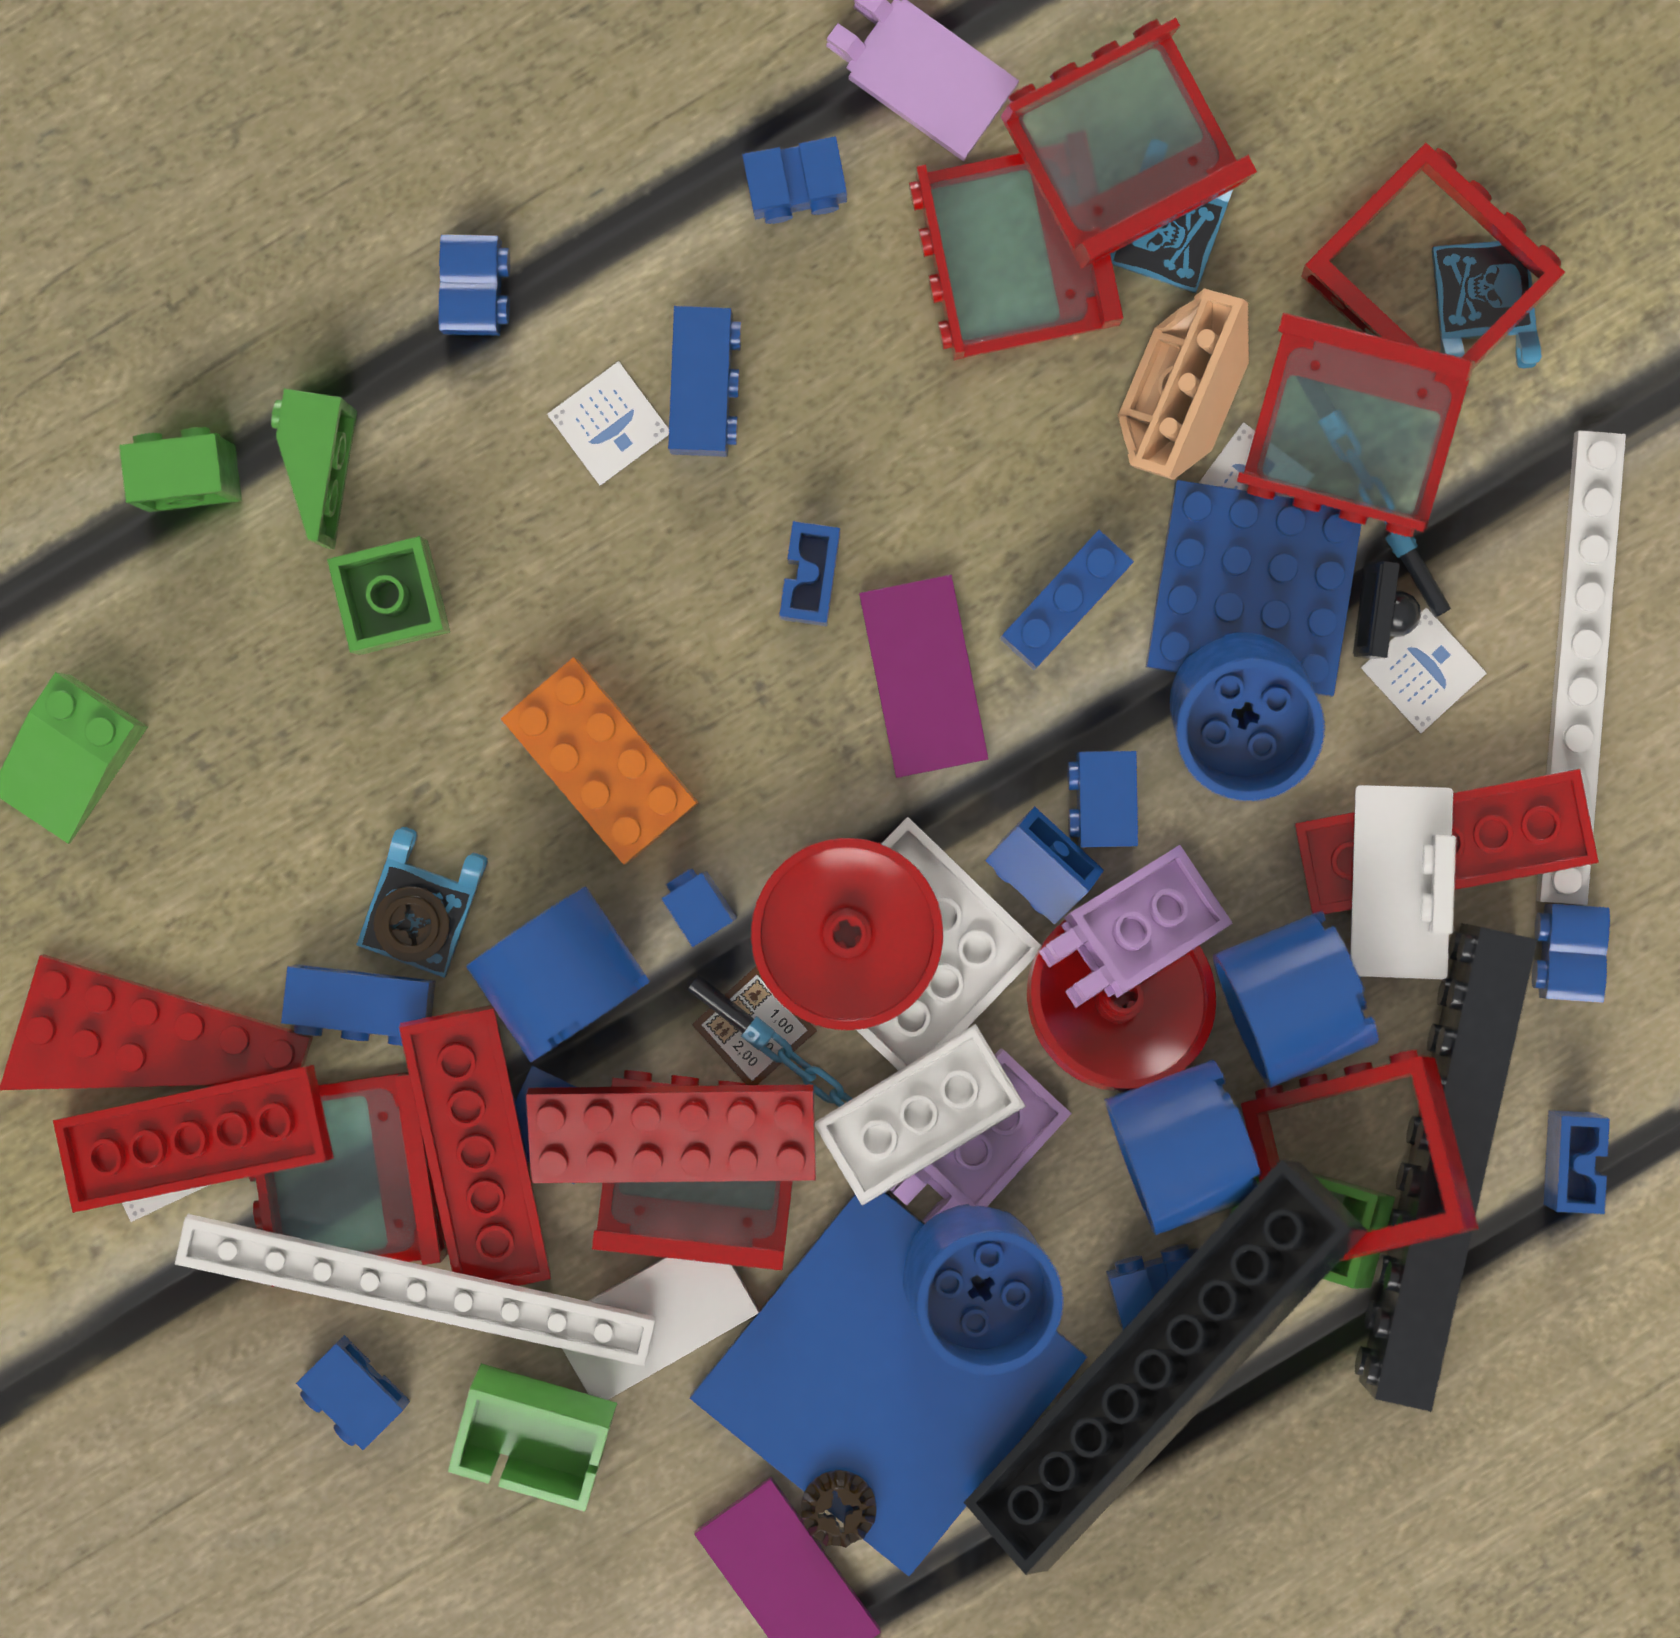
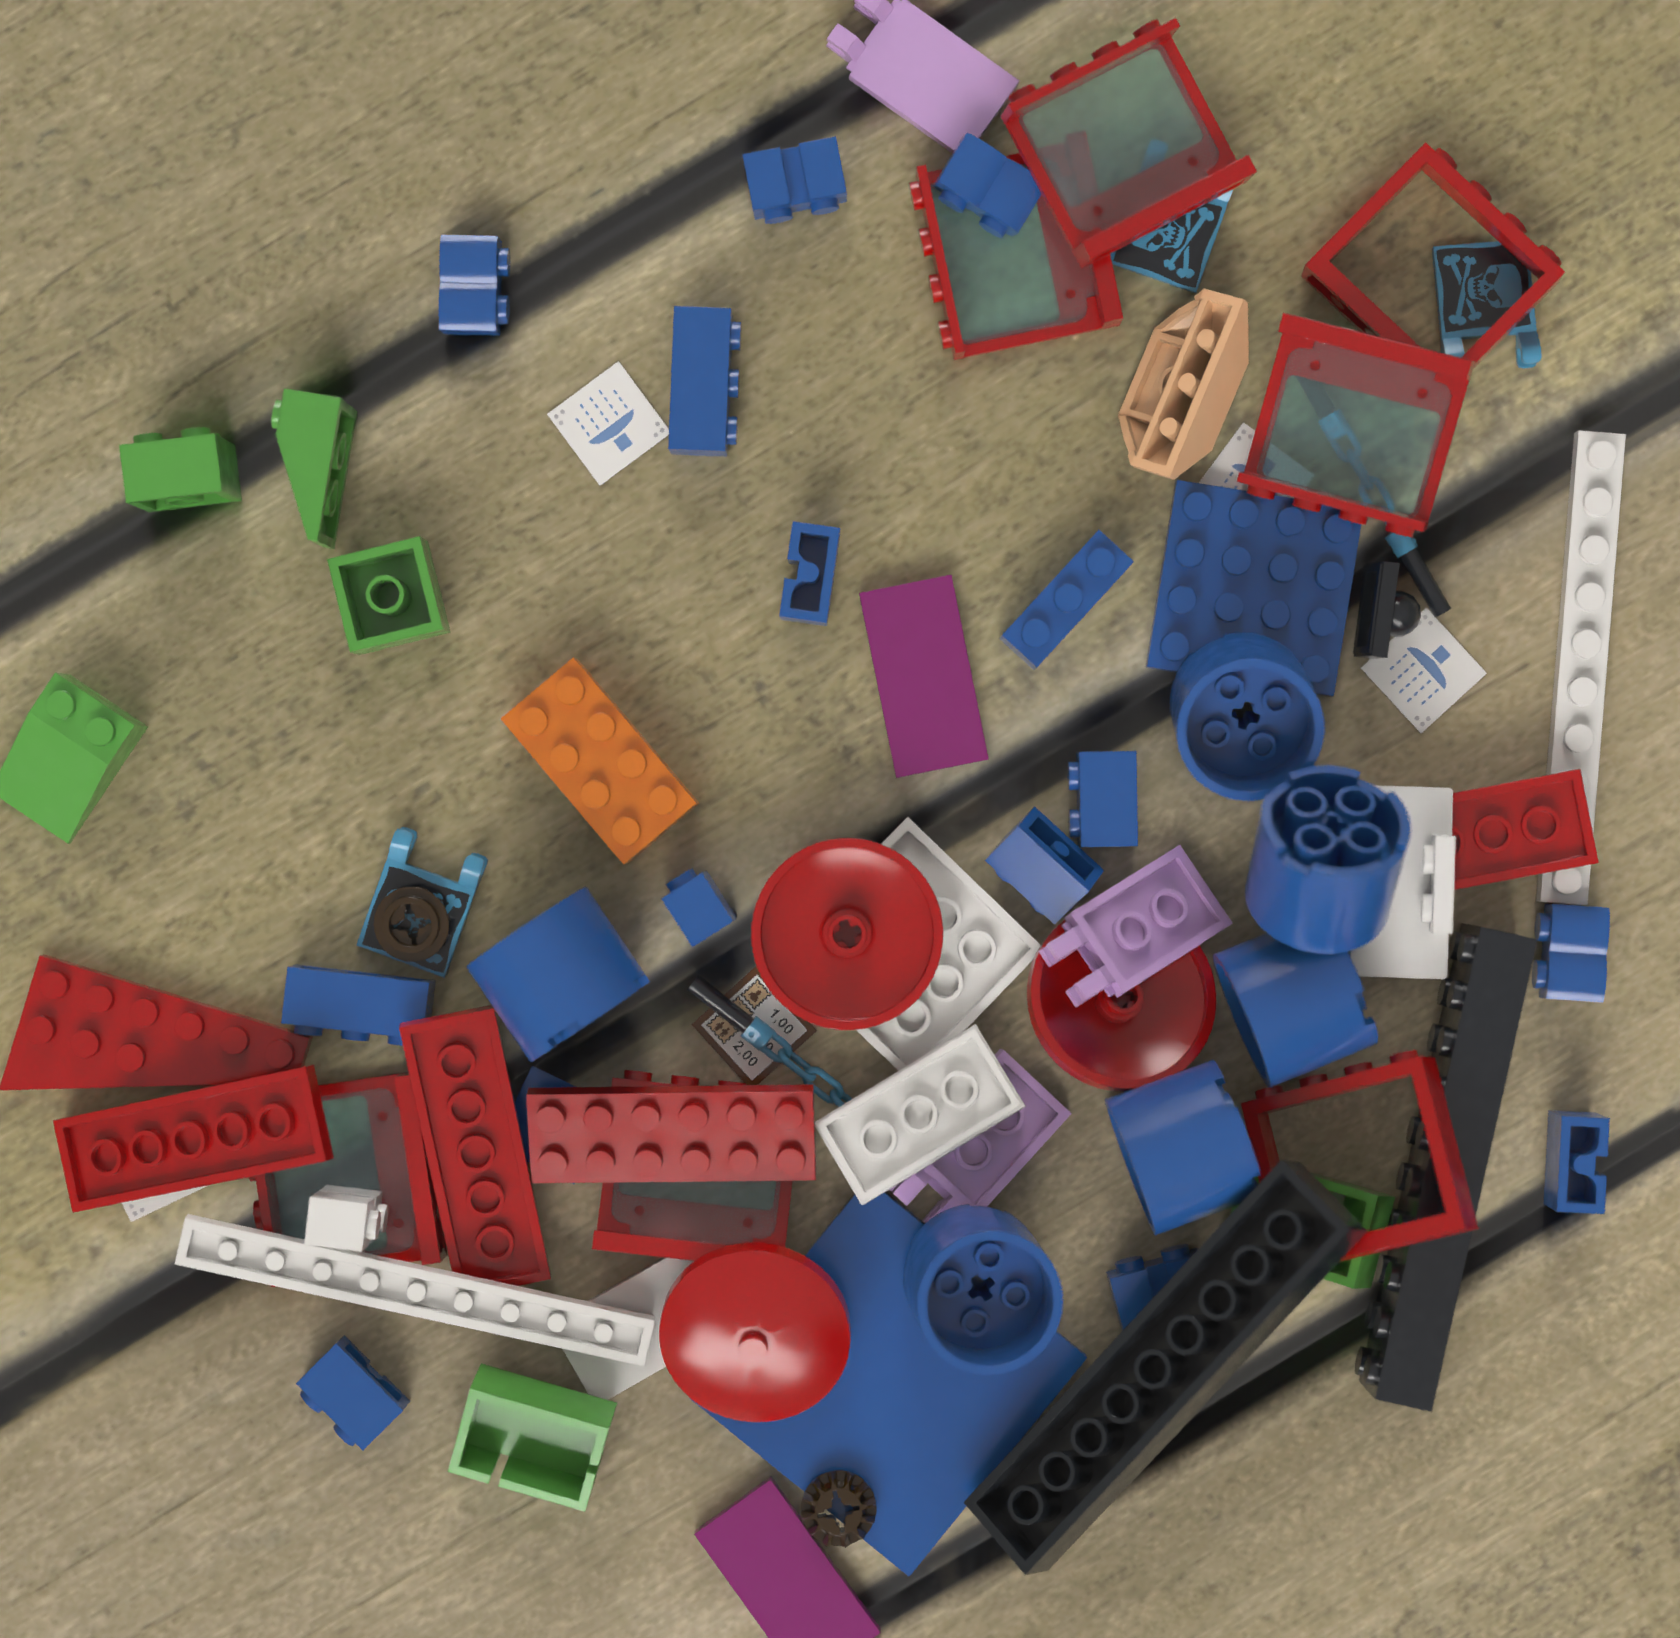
none -> white piece [304,1185,389,1252]
none -> red dish [659,1242,851,1422]
none -> blue brick [933,133,1041,238]
none -> blue brick [1245,765,1411,954]

